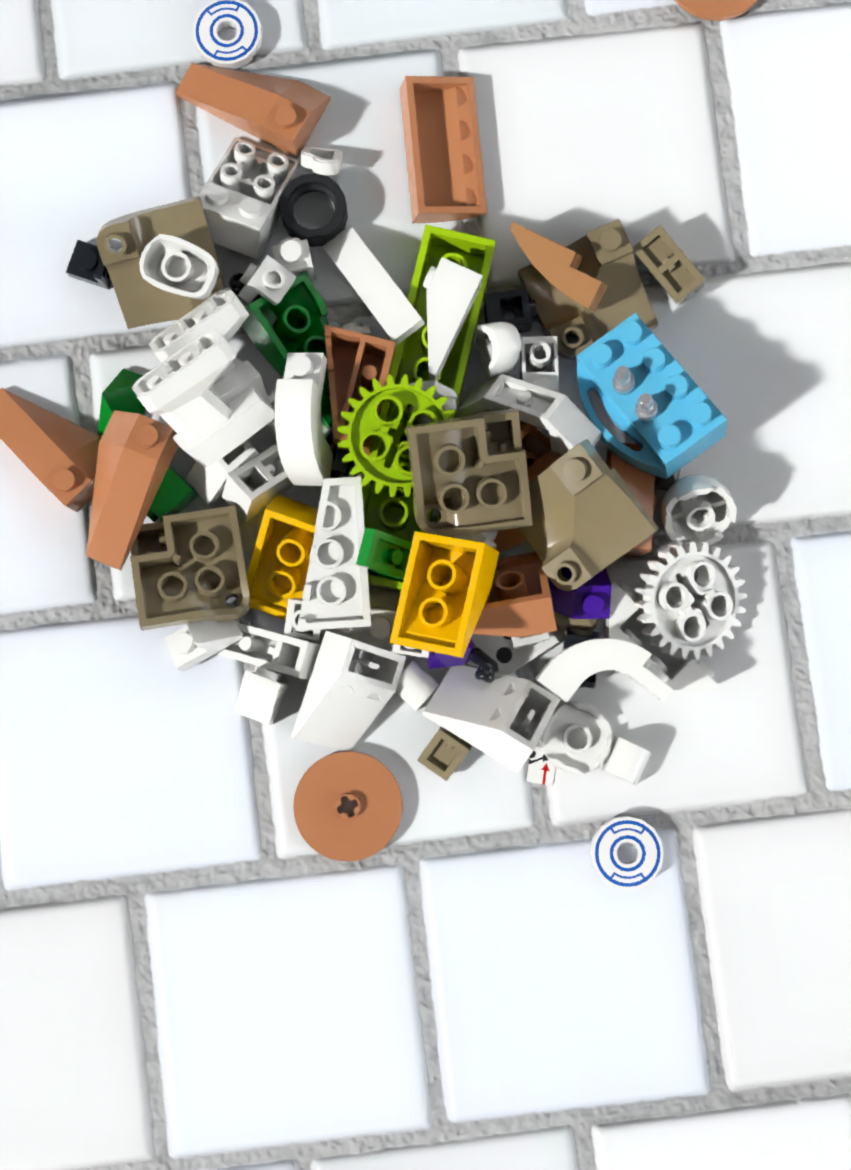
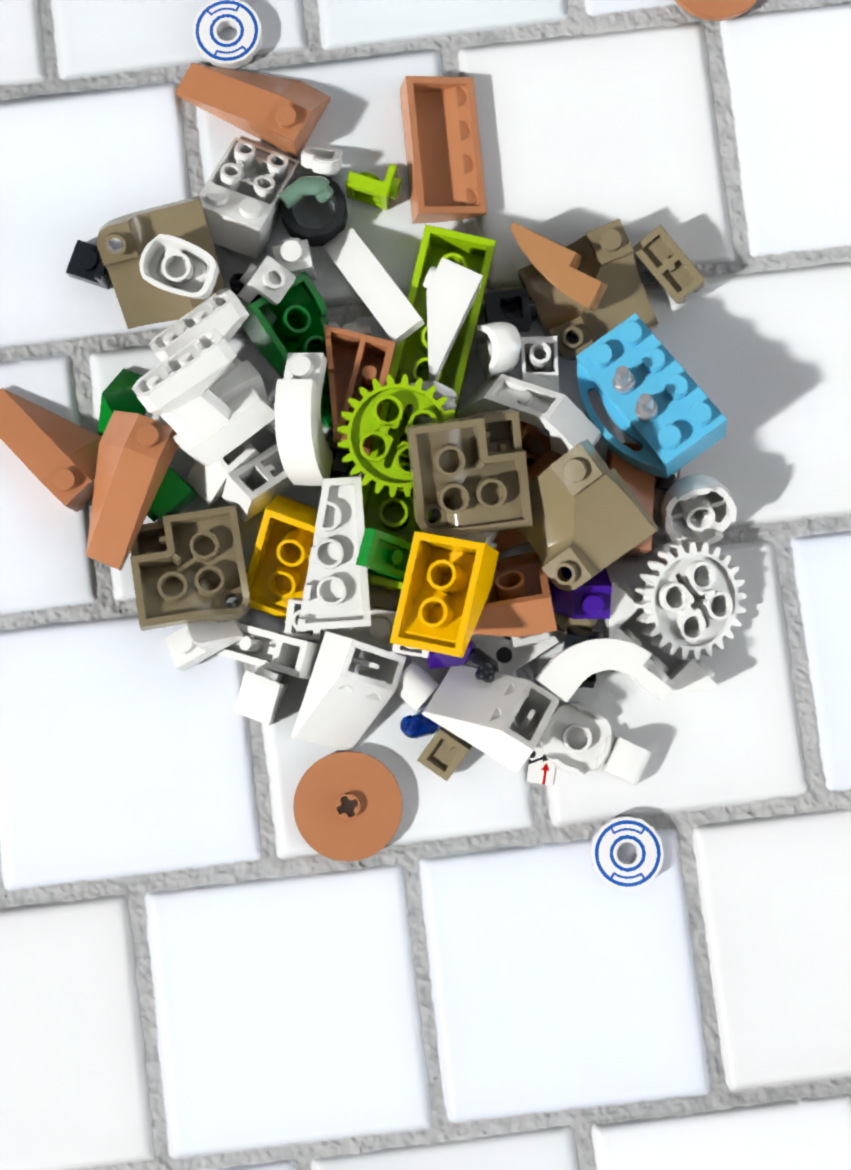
none -> sand green arm [278,176,334,209]
none -> lime bracket [345,163,402,210]
none -> clear blue arm [400,714,440,739]

